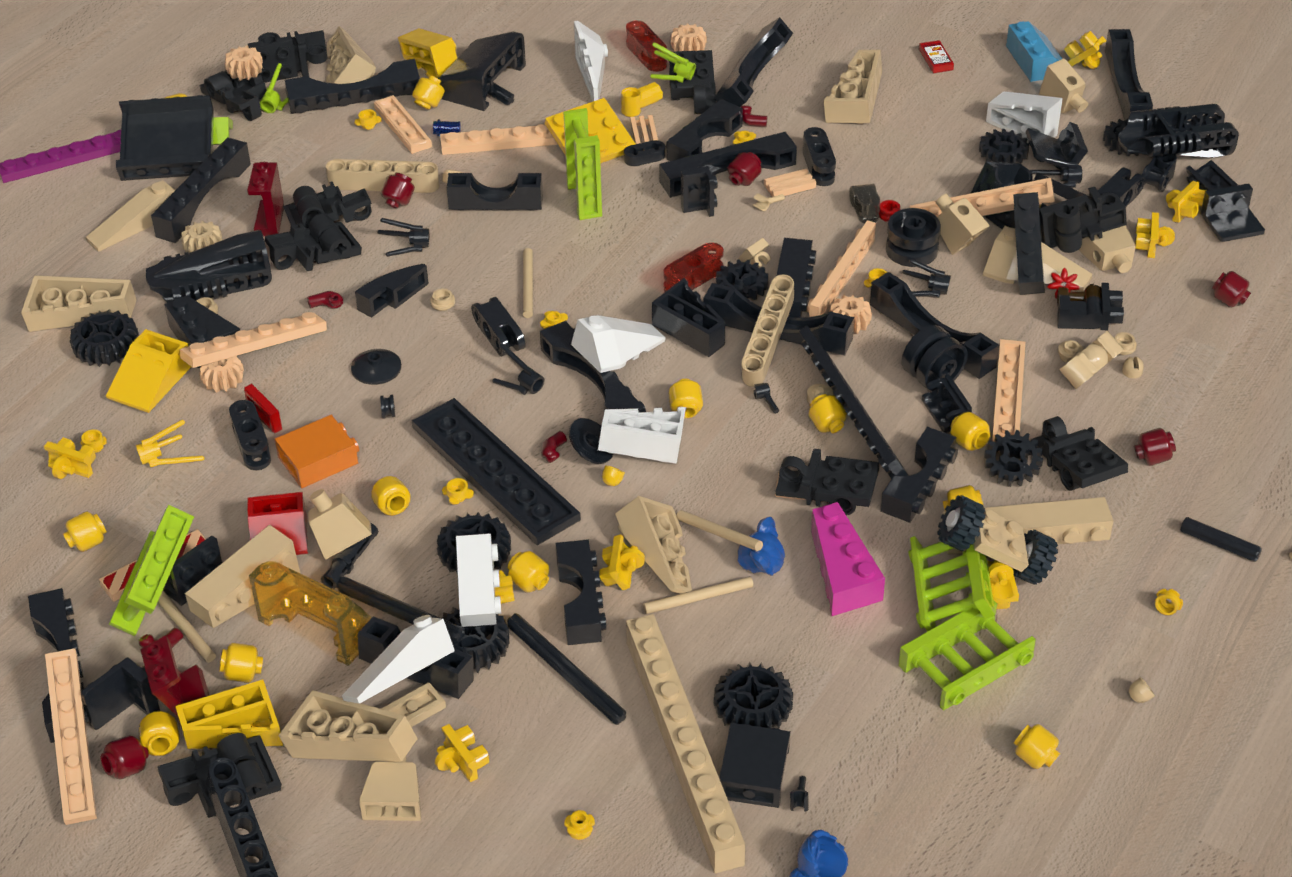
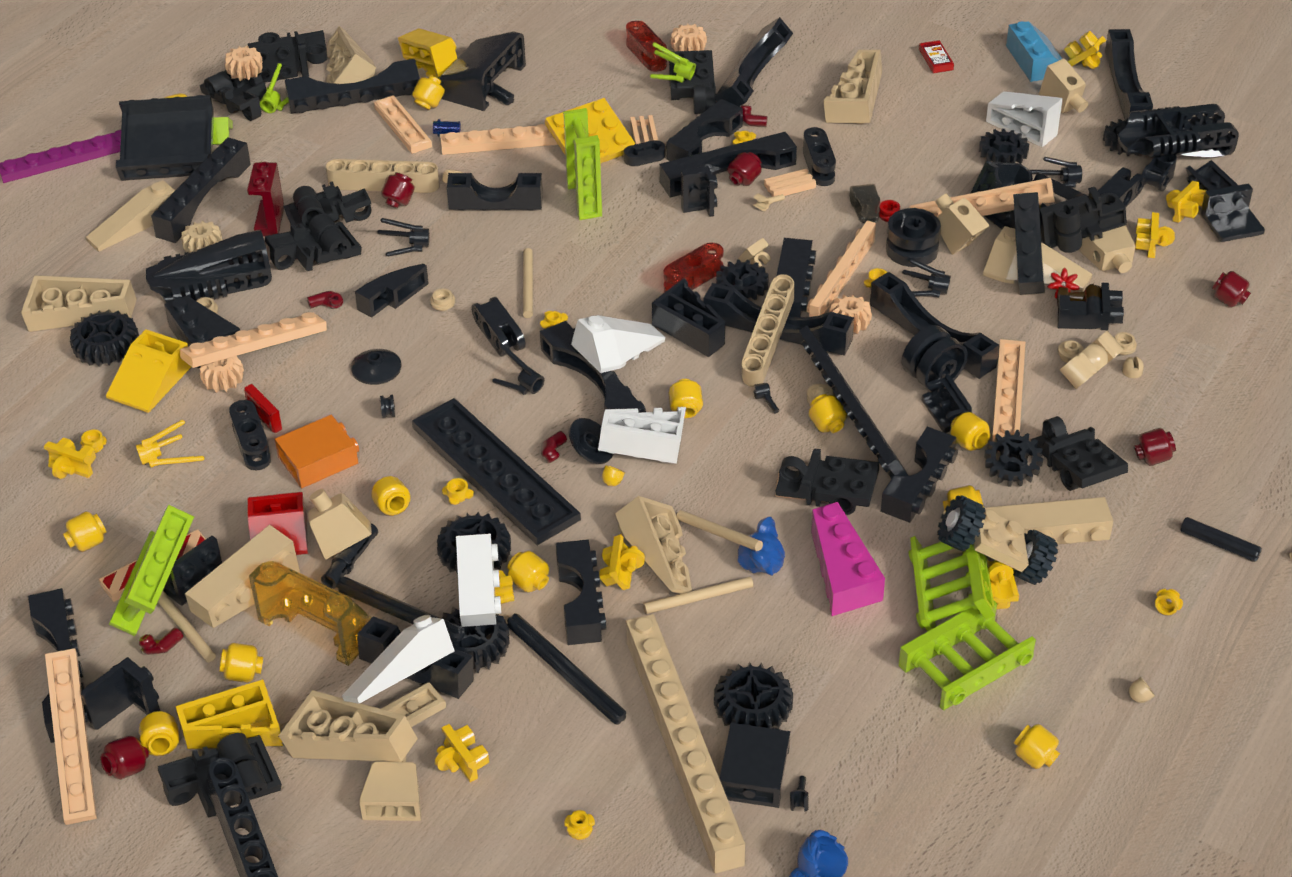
dark red panel [140,636,210,716] -> none
yellow plate [355,109,381,130] -> none
white wedge [574,21,608,102] -> none
yellow piece [621,82,663,117] -> none
black bracket [1025,122,1088,170] -> none

